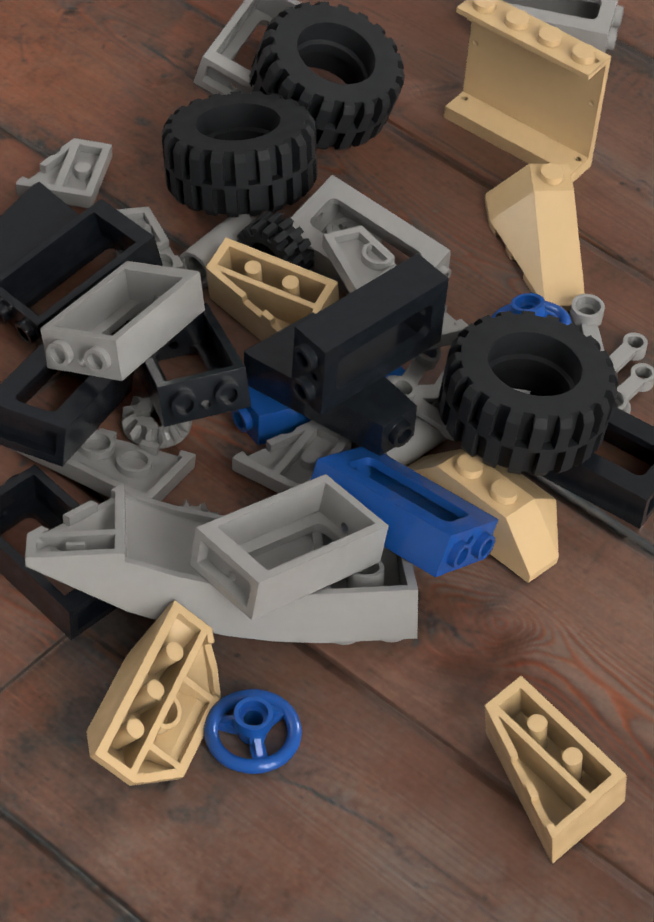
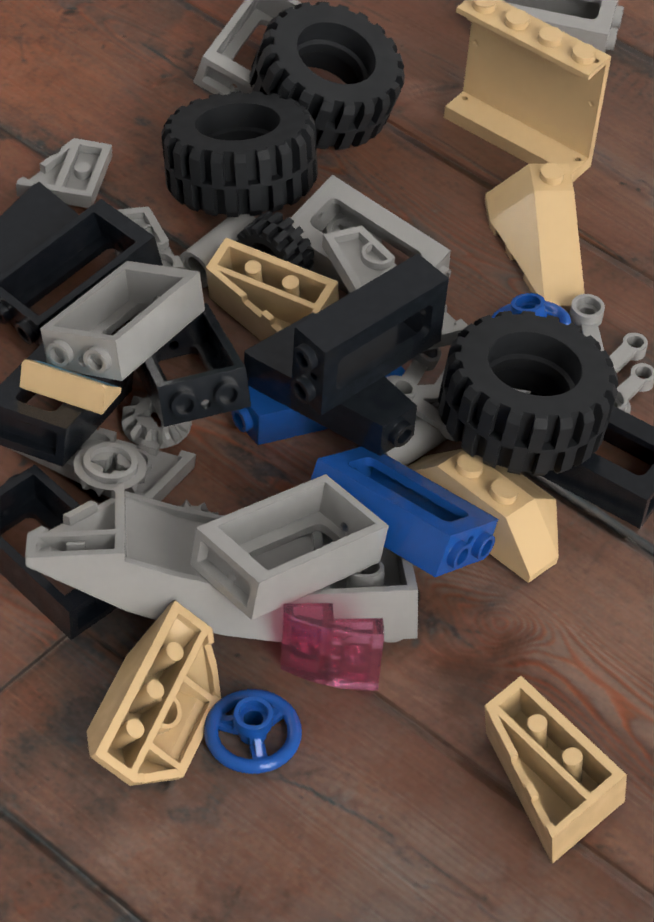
light grey wing [232,420,352,493] -> none
none -> tan slope [20,359,121,415]
none -> light grey gear [73,441,147,497]
none -> clear pink slope [280,603,384,691]

